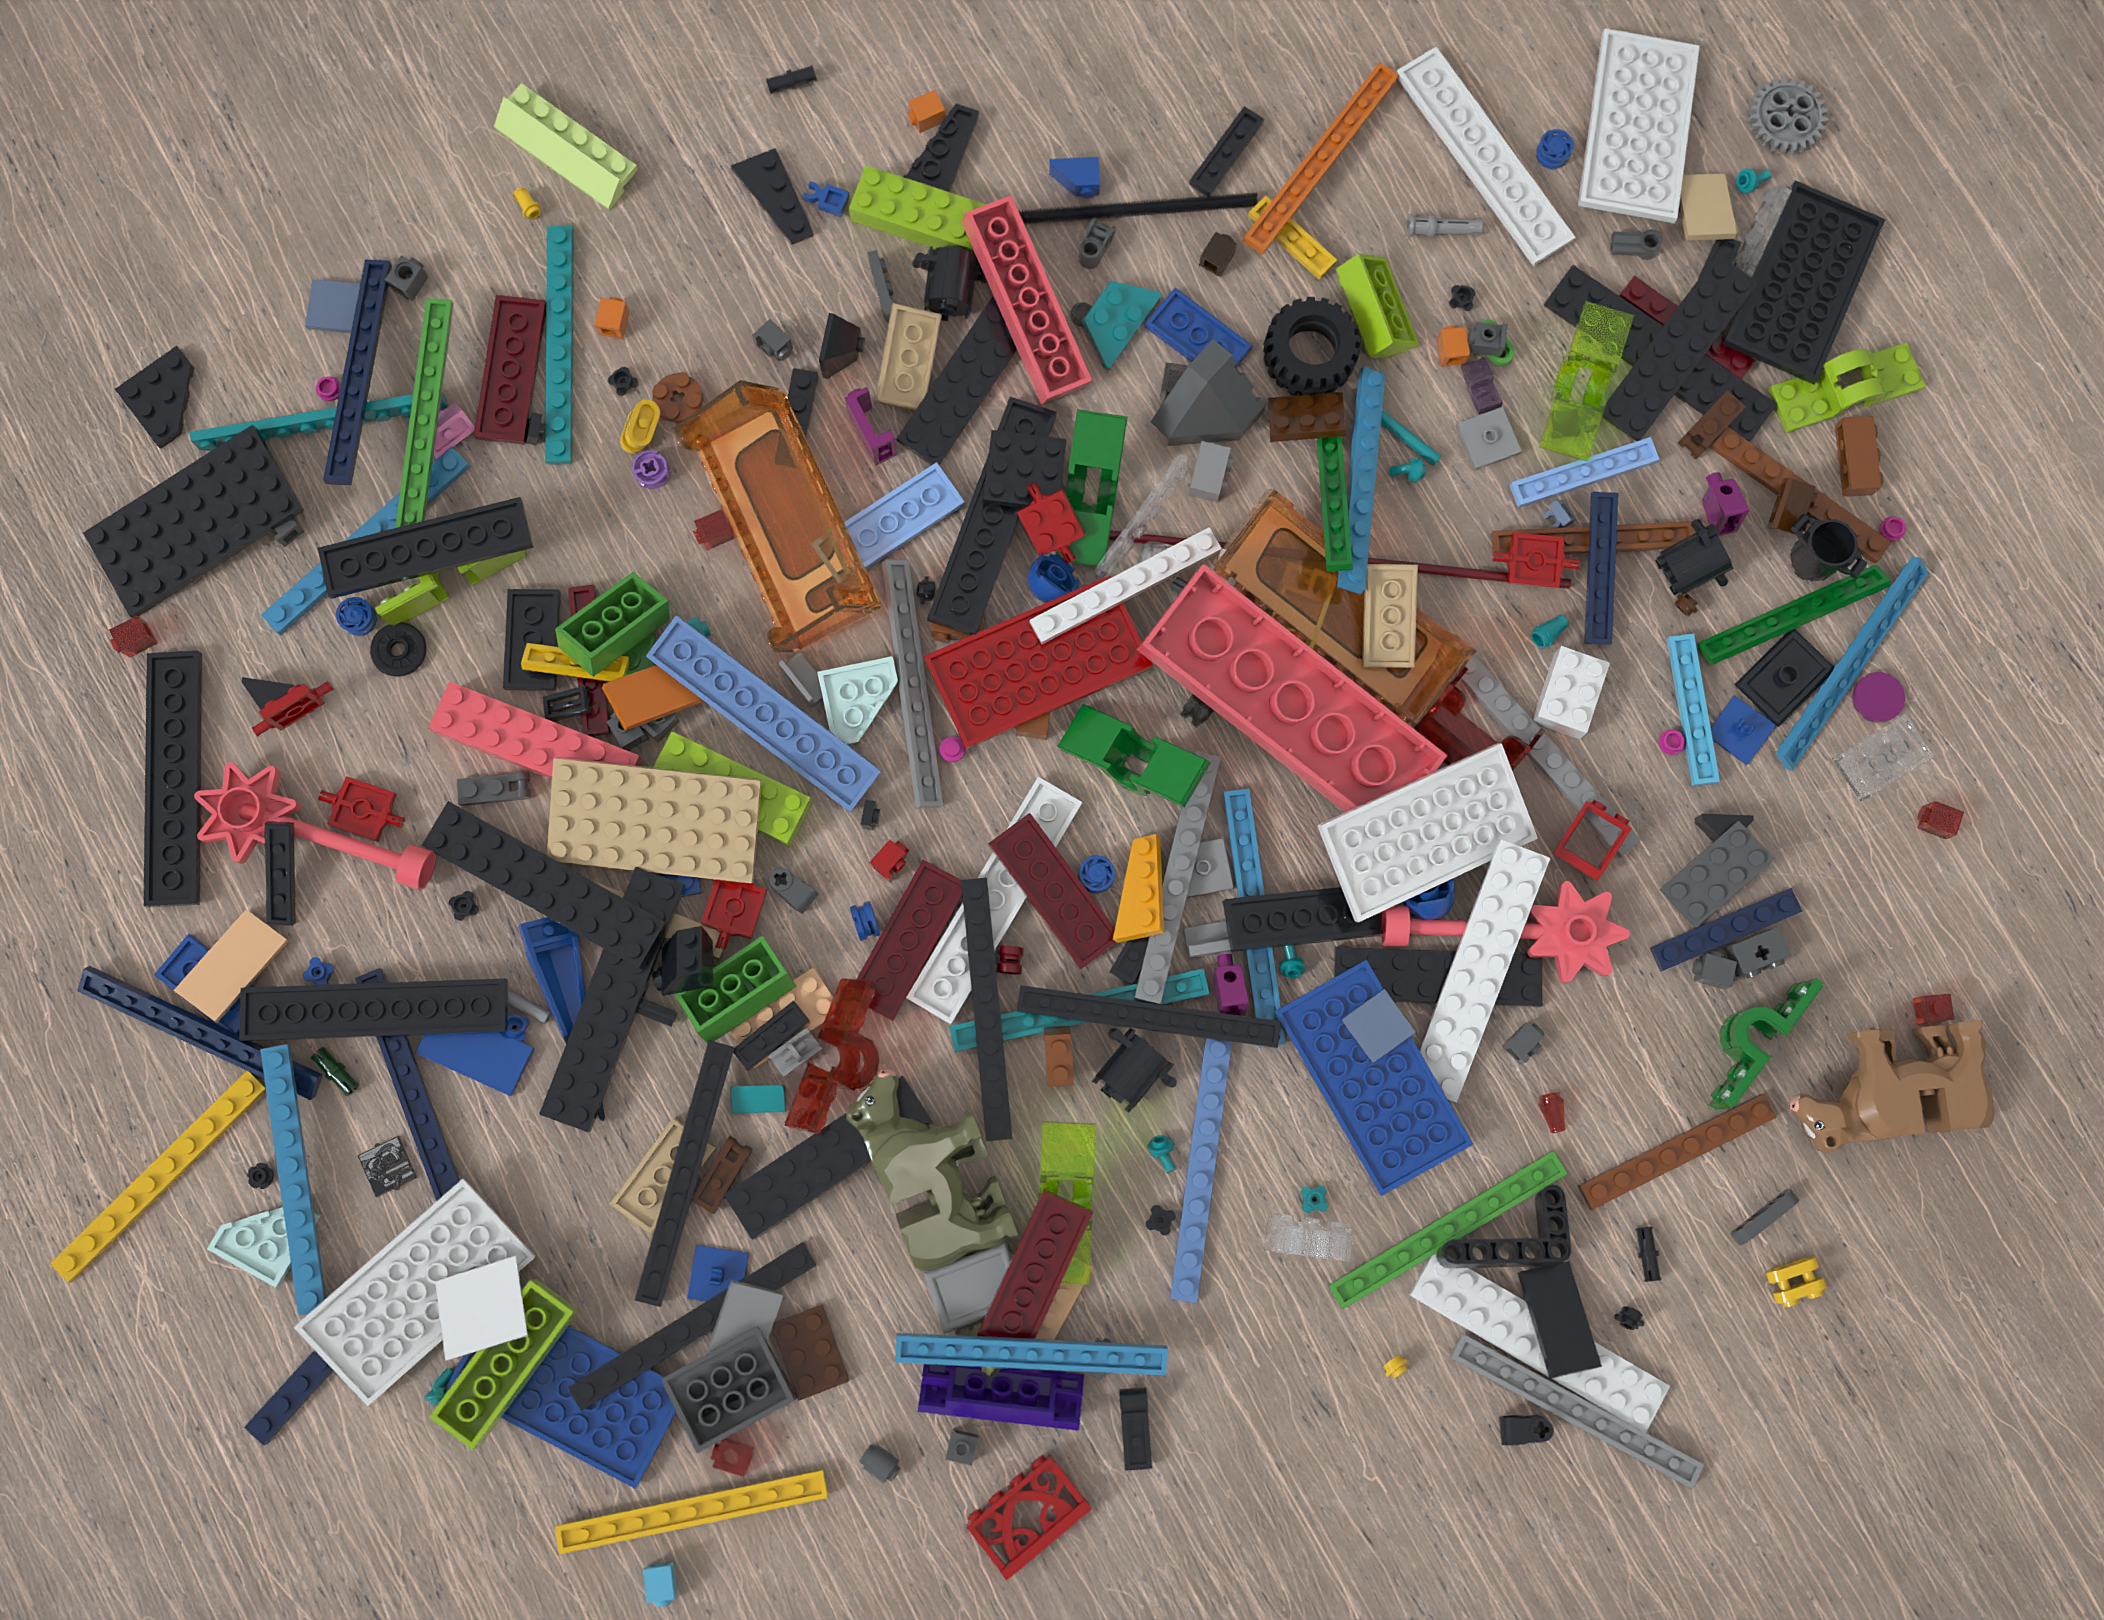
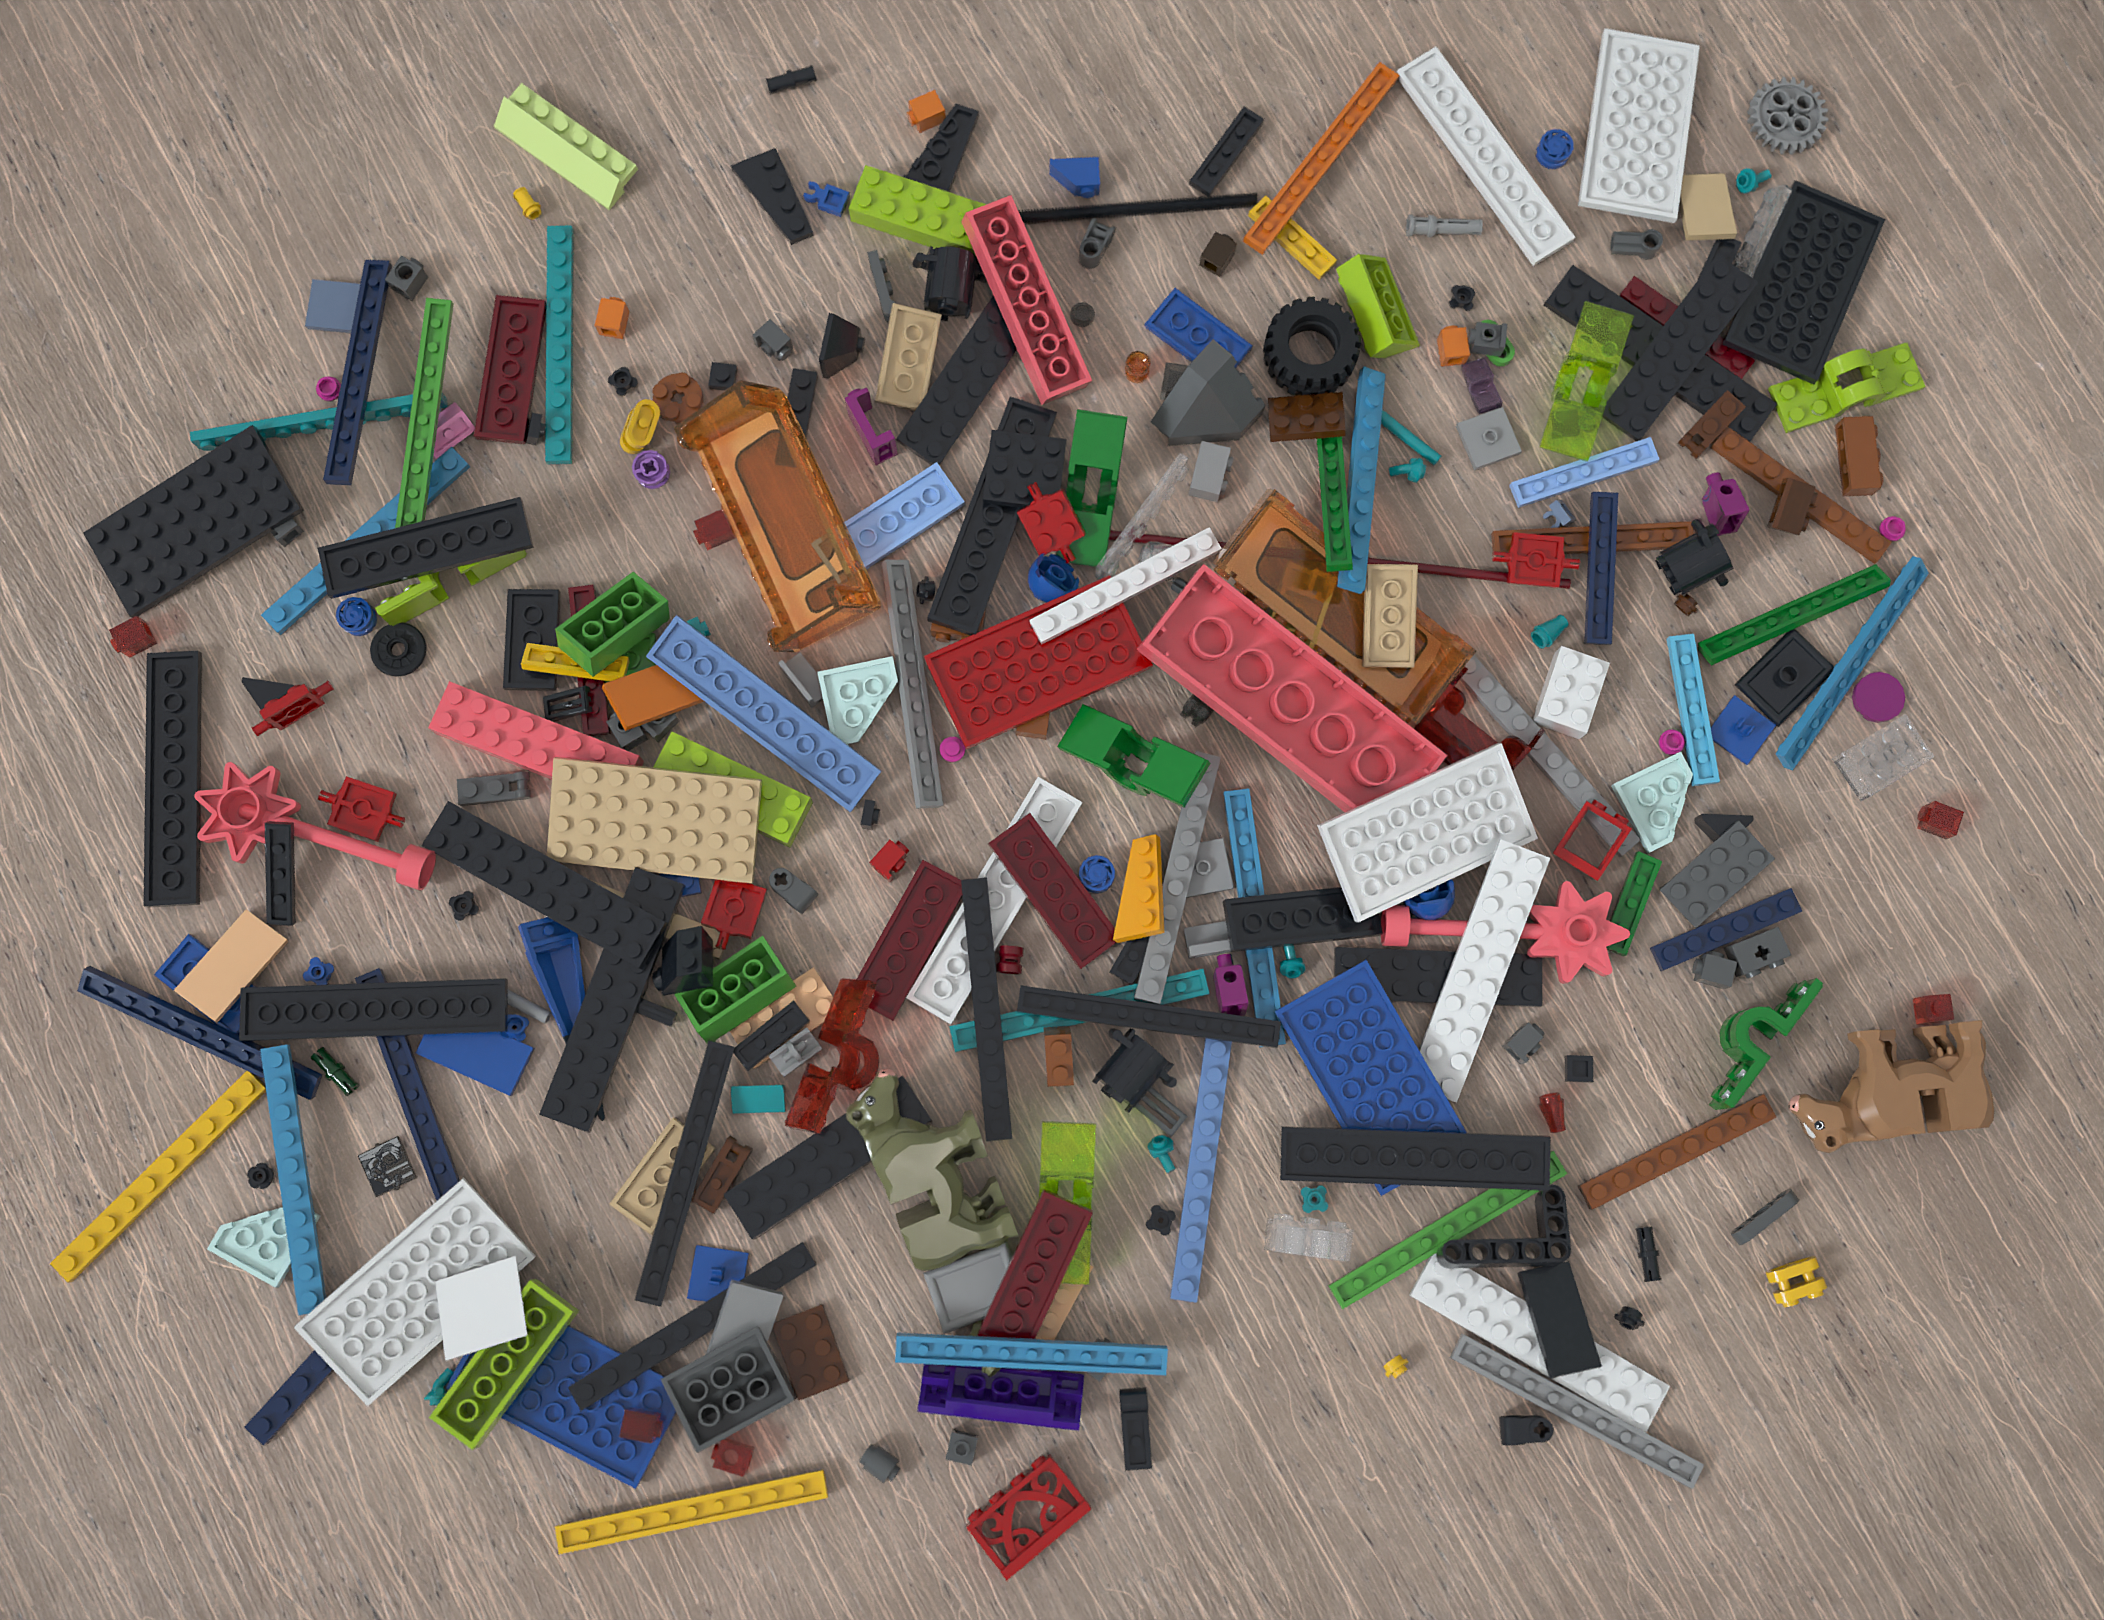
black plate [115,346,194,449] -> none
medium azure brick [643,1561,678,1607] -> none
blue wheel [850,901,880,941] -> none
teal wing [1081,281,1162,370] -> none
sand blue tile [1341,989,1416,1063] -> none
black container [1790,514,1867,582] -> none
none -> clear red brick [619,1407,664,1443]
none -> black plate [708,362,738,392]
none -> clear orange wheel [1125,351,1151,383]
none -> dark grey tile [1135,1087,1188,1137]
none -> black plate [1280,1126,1551,1191]
none -> black plate [1565,1055,1594,1083]
none -> green plate [1606,851,1662,956]
none -> light aqua plate [1611,752,1693,854]

